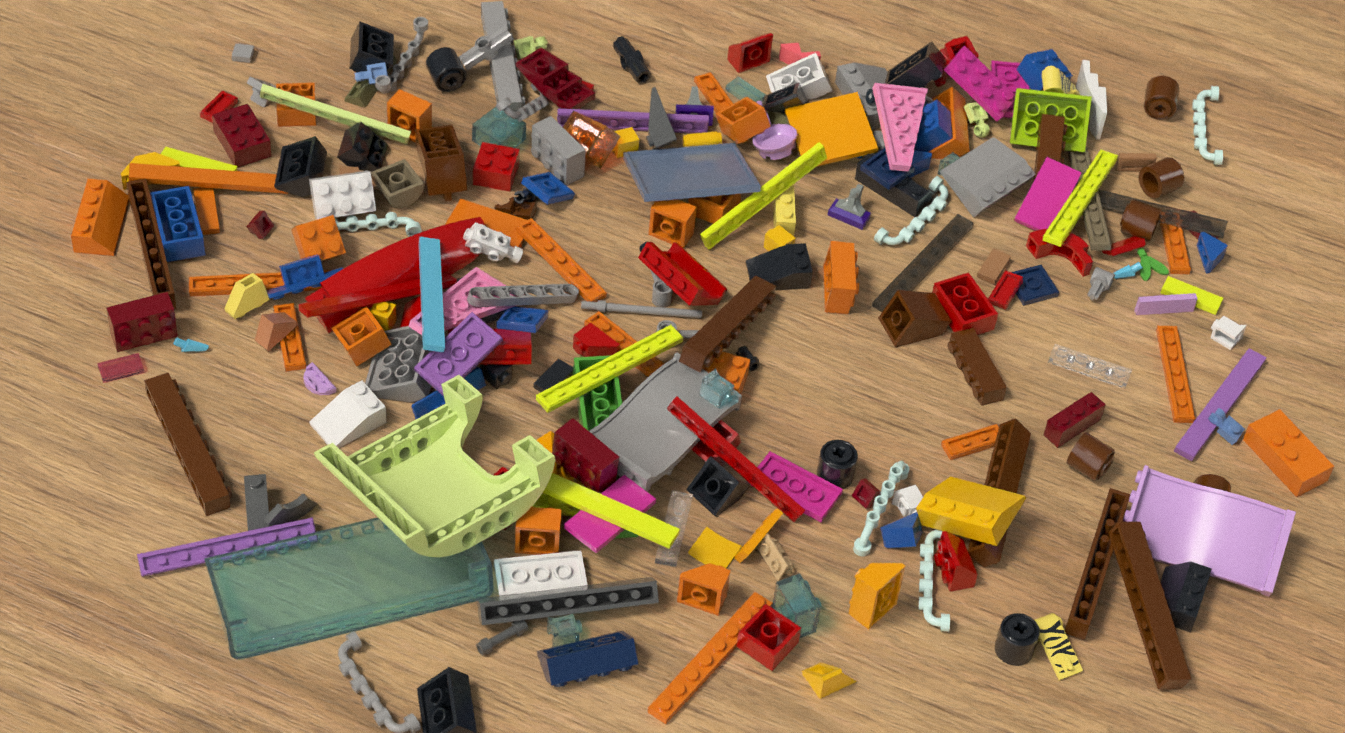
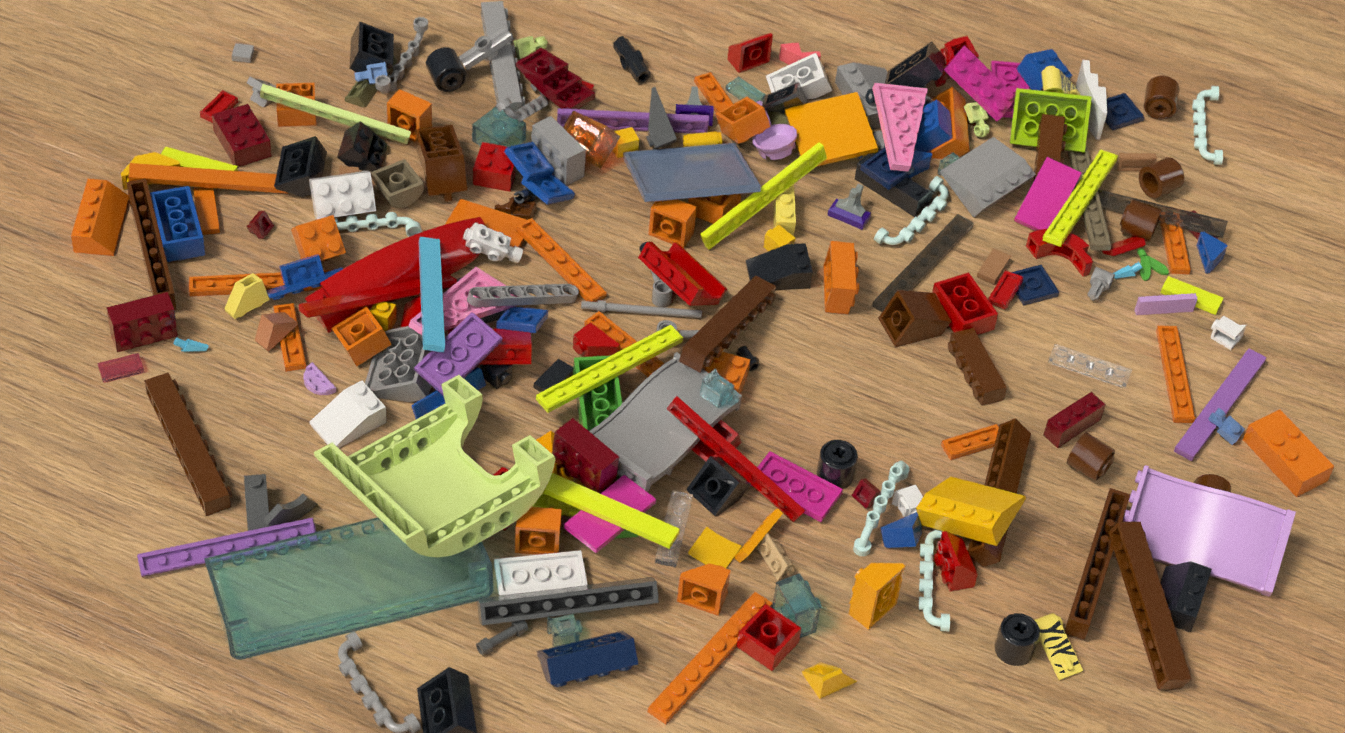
none -> blue tile [504,142,555,180]
none -> dark blue tile [1105,93,1145,131]

